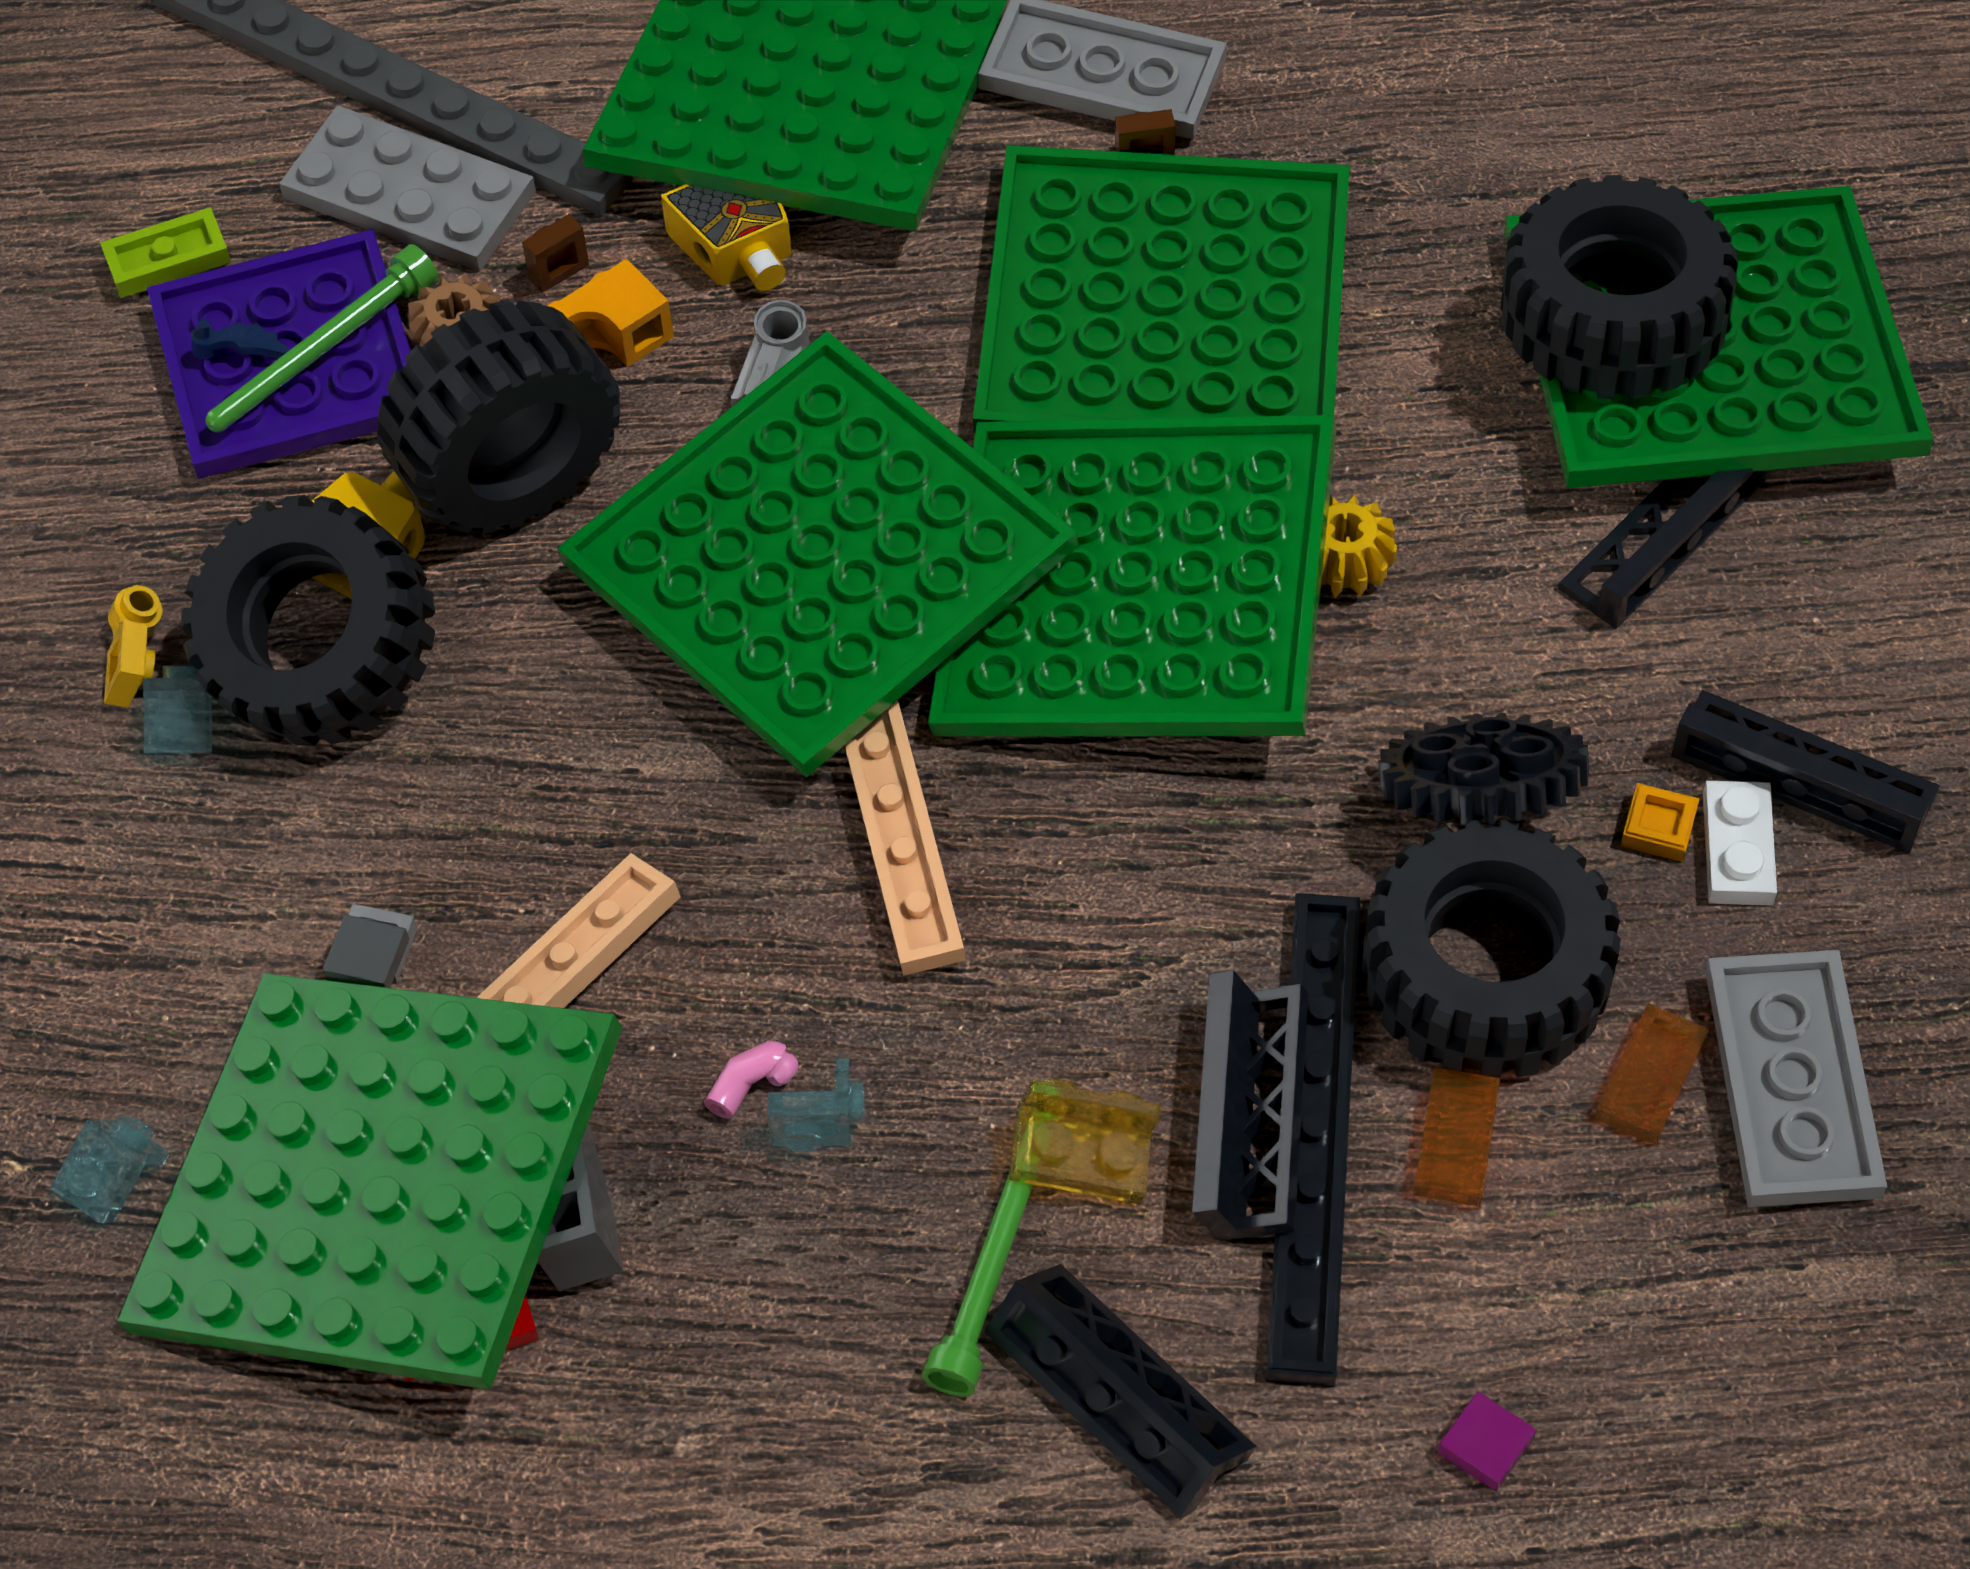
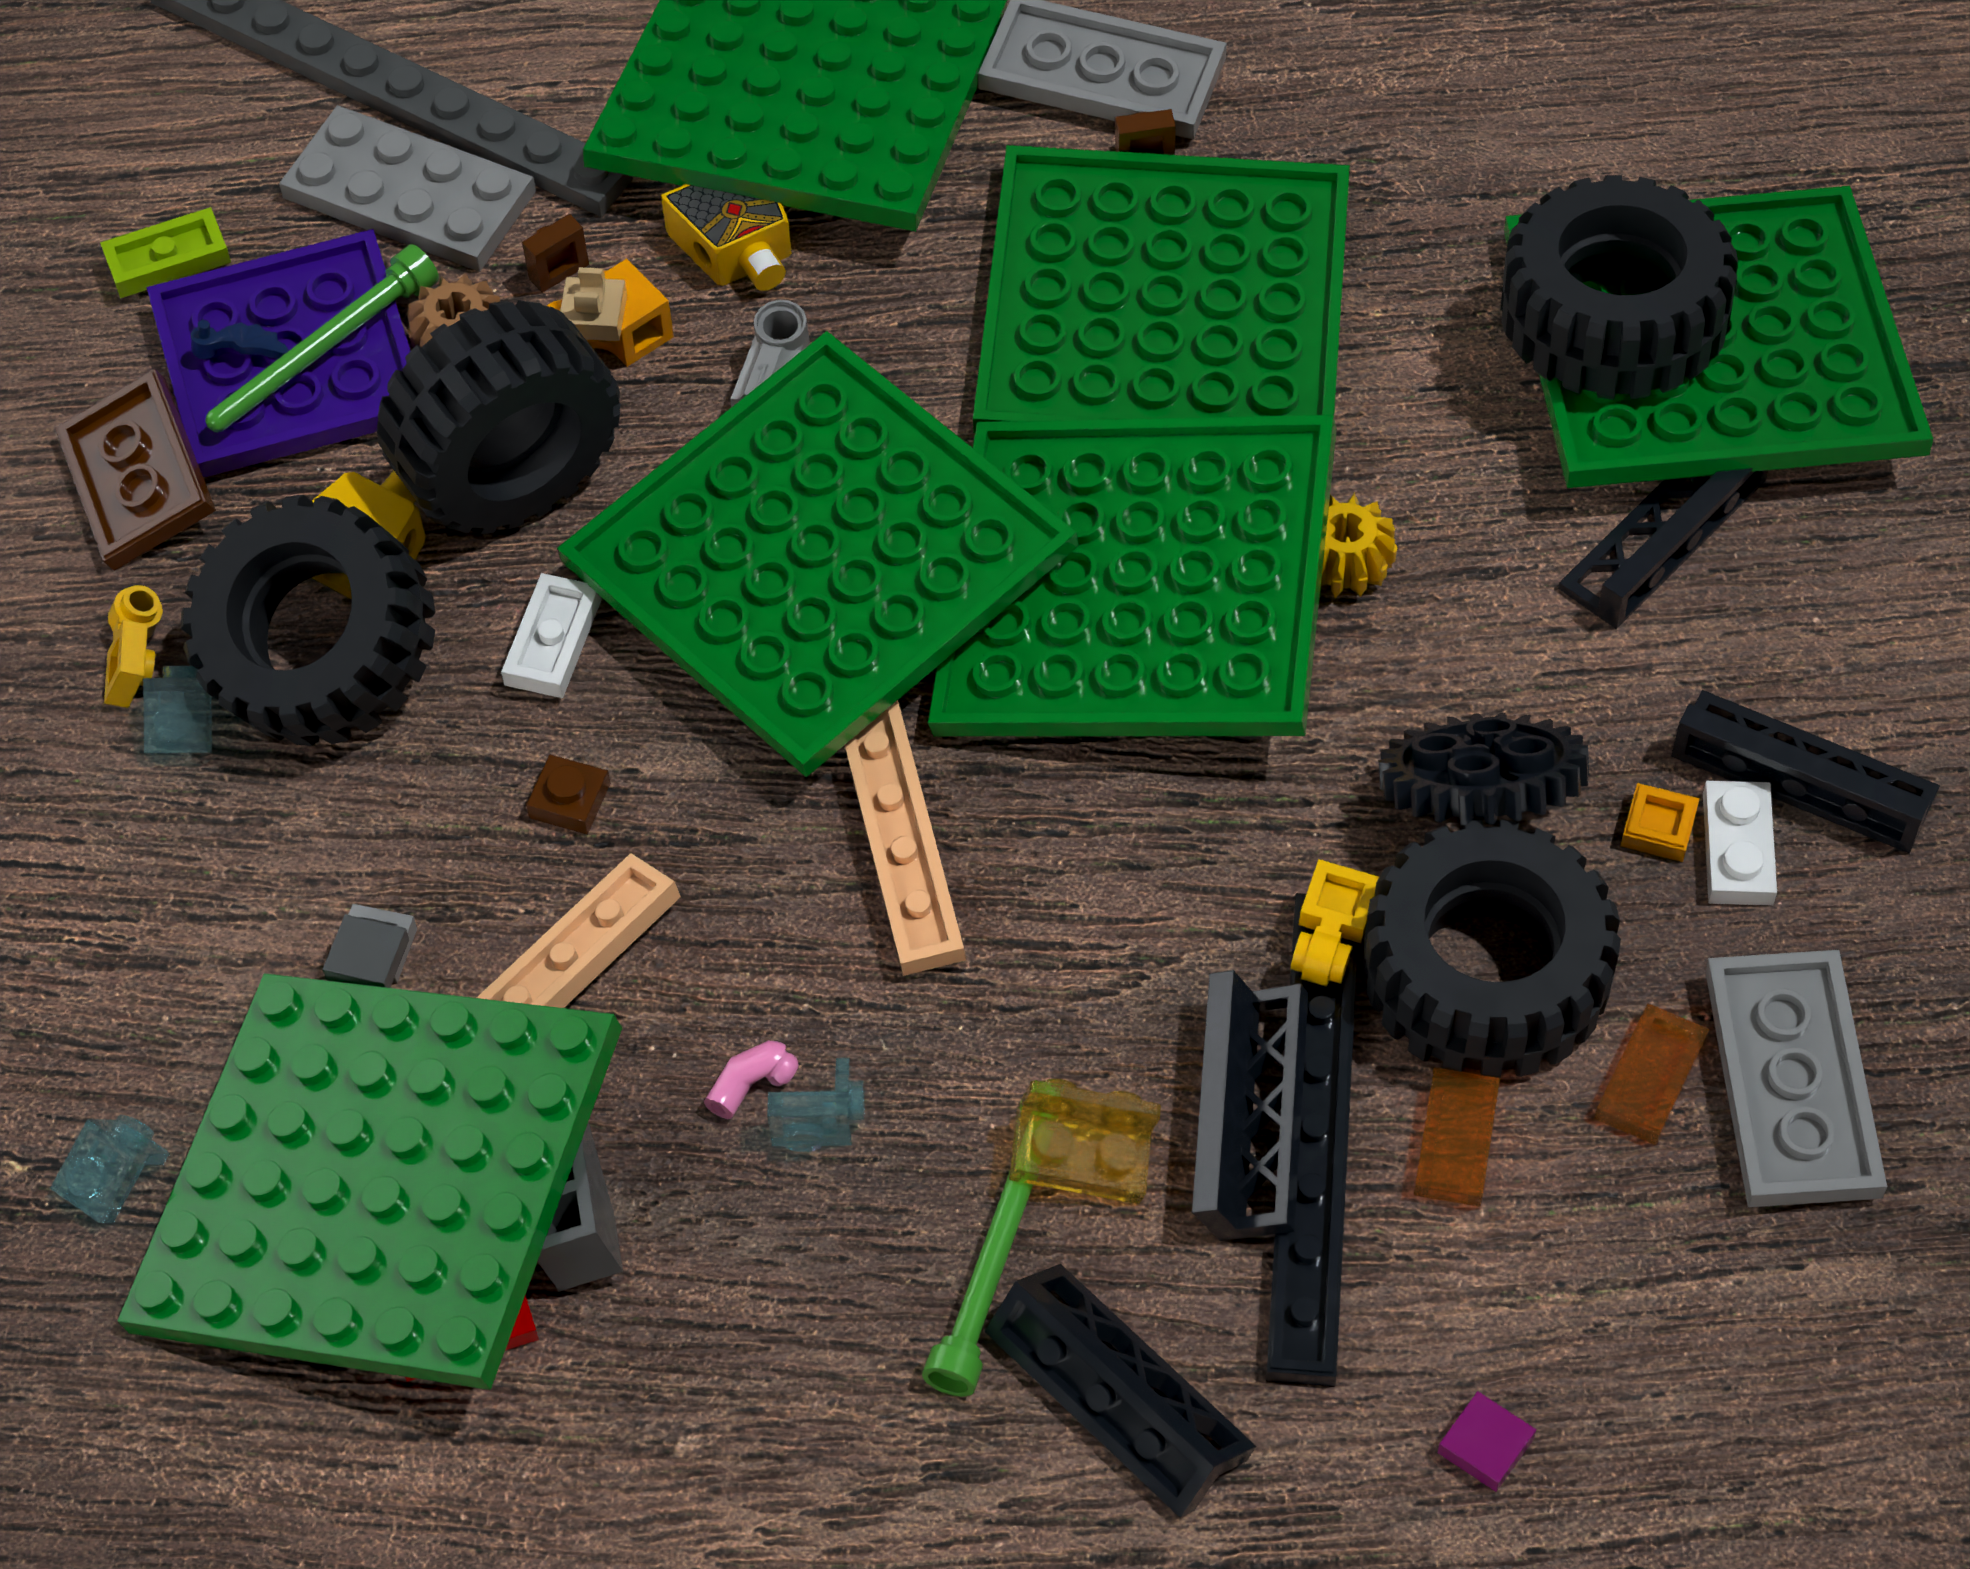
none -> reddish brown tile [55,369,216,571]
none -> white plate [501,573,602,698]
none -> reddish brown plate [526,754,611,835]
none -> tan tile [560,267,627,341]
none -> yellow plate [1290,859,1379,987]

